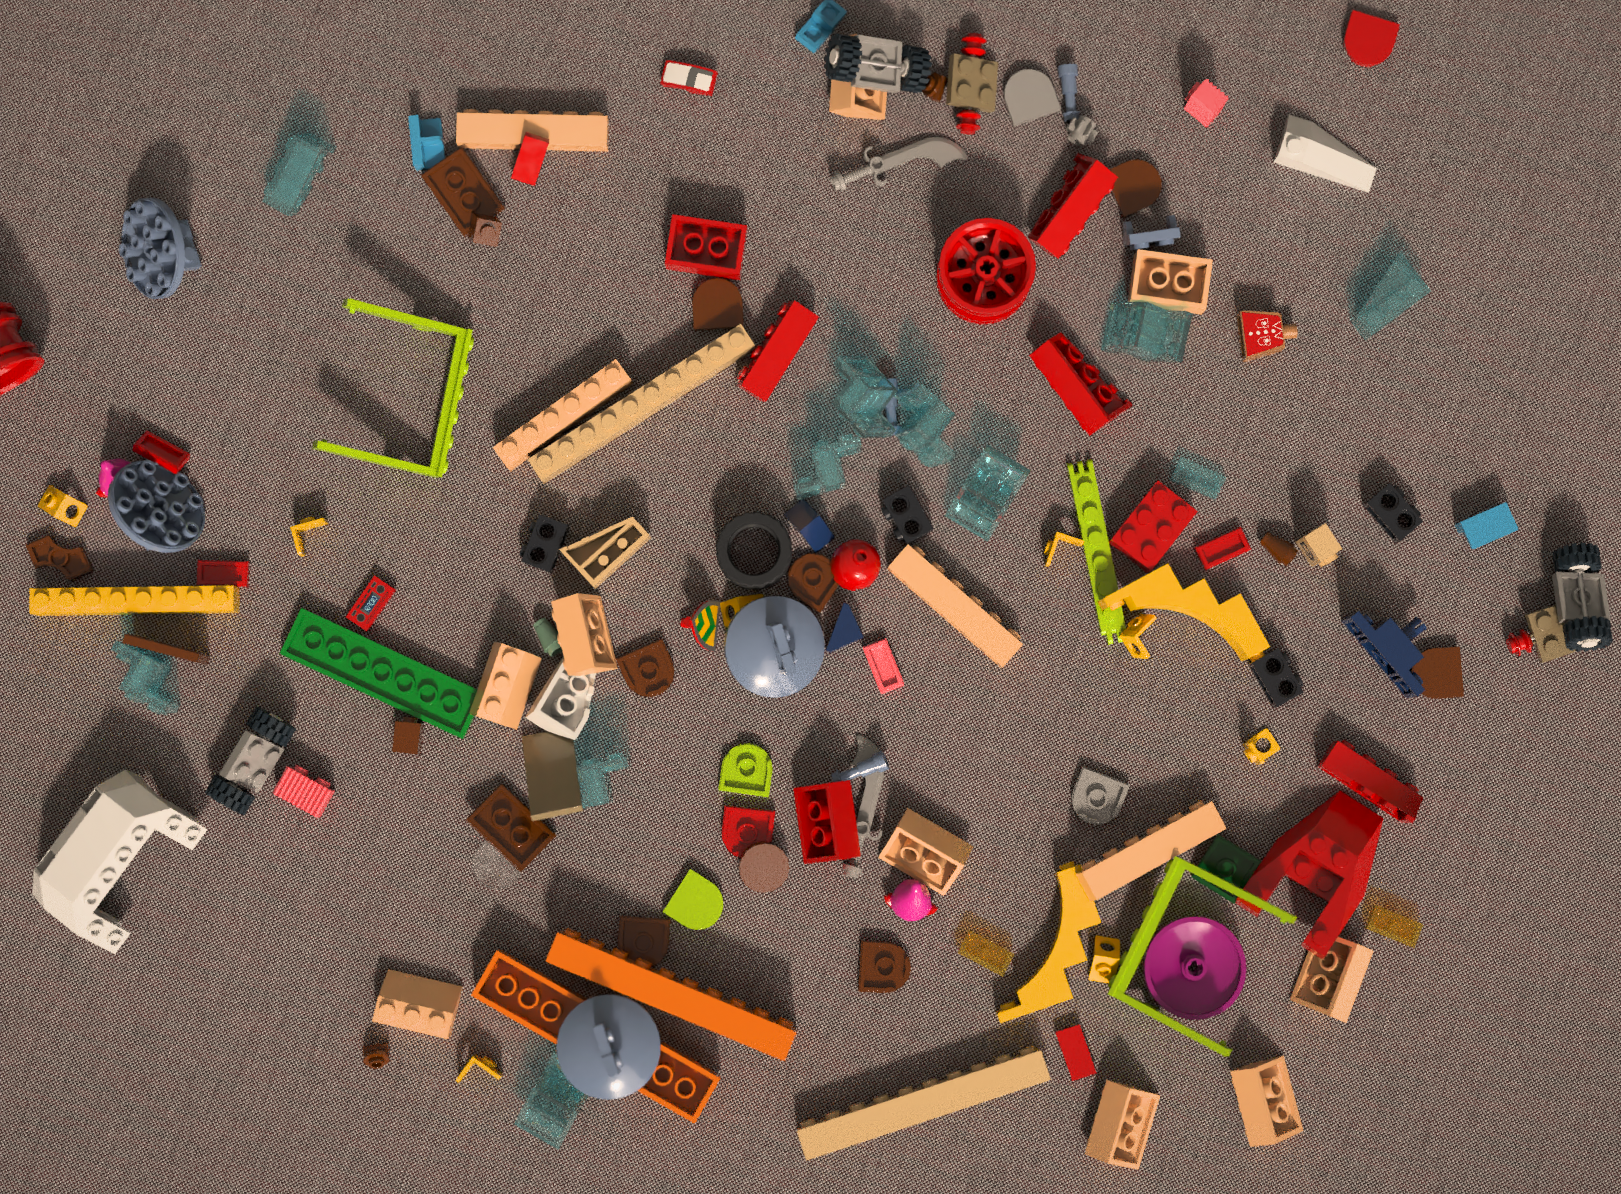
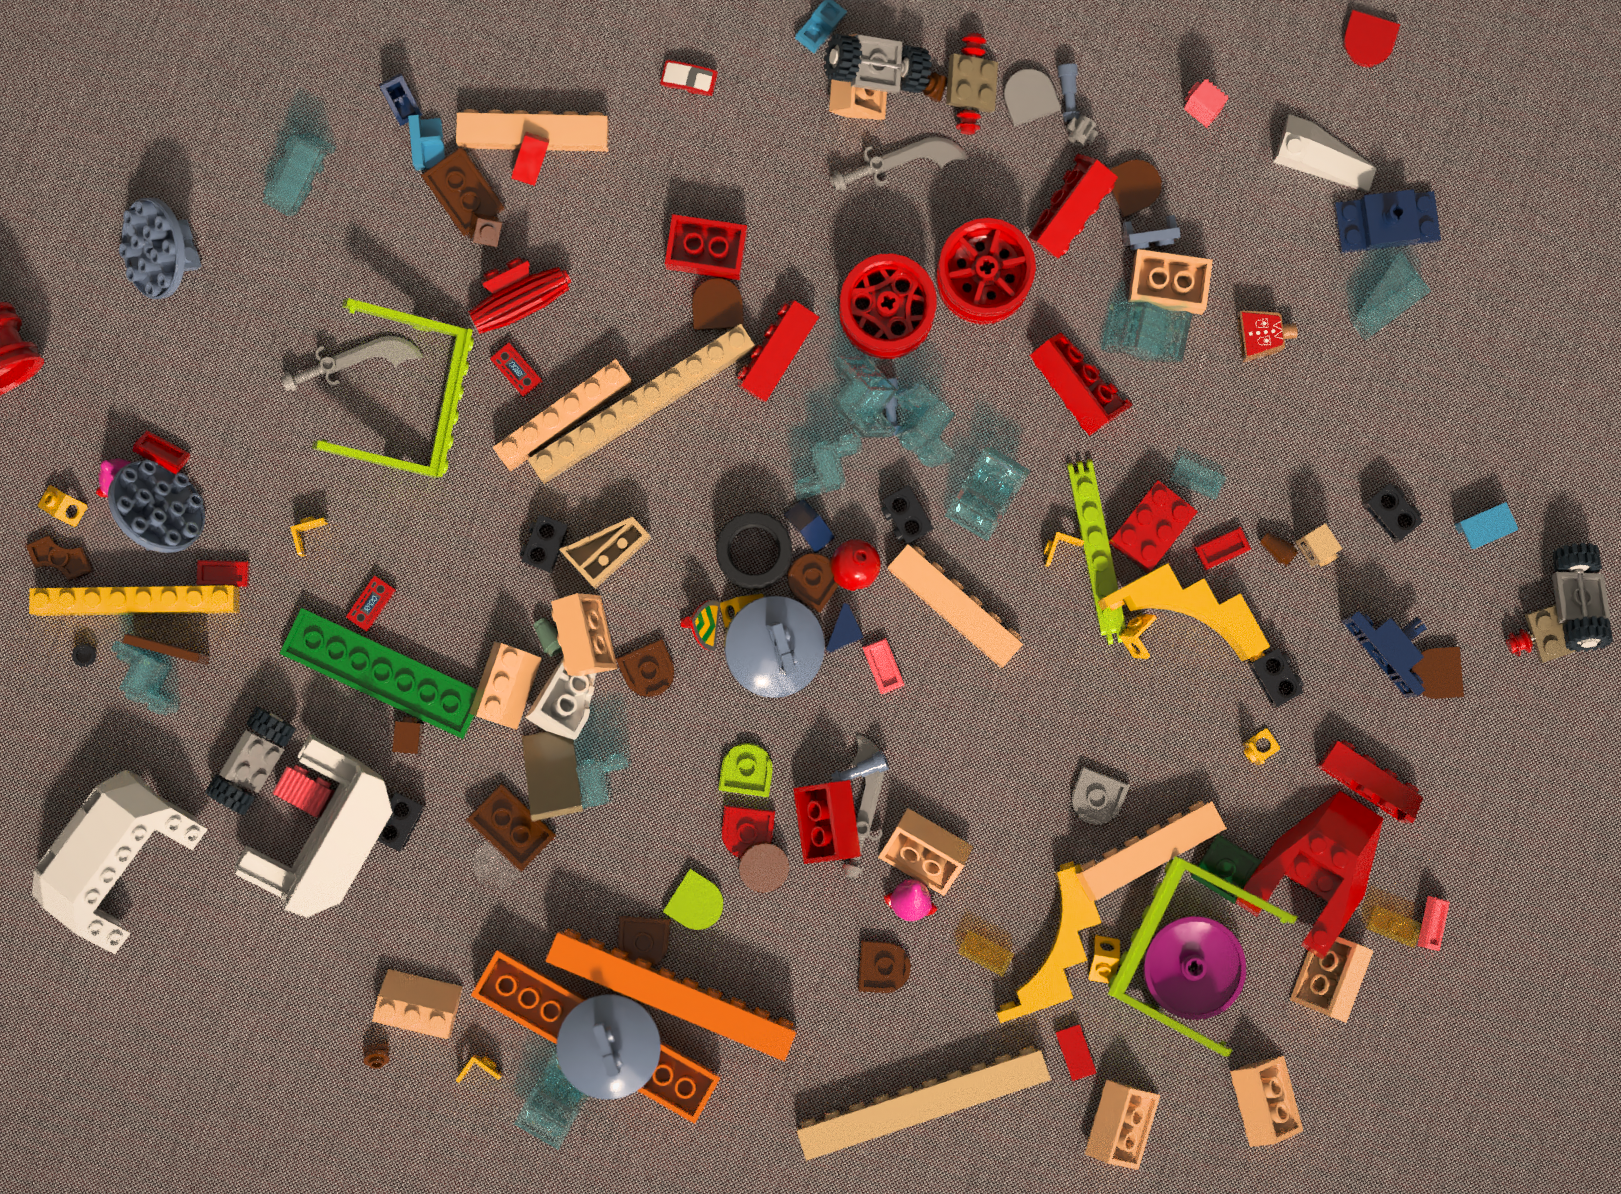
none -> black piece [71,643,97,667]
none -> white wedge [233,734,392,917]
none -> light grey sword [281,336,423,392]
none -> black brick [377,792,426,852]
none -> dark blue slope [379,73,423,127]
none -> red plate [468,257,571,334]
none -> red tile [490,343,542,397]
none -> red wheel [839,254,937,359]
none -> dark blue brick [1334,189,1441,253]
none -> coral tile [1418,896,1450,951]

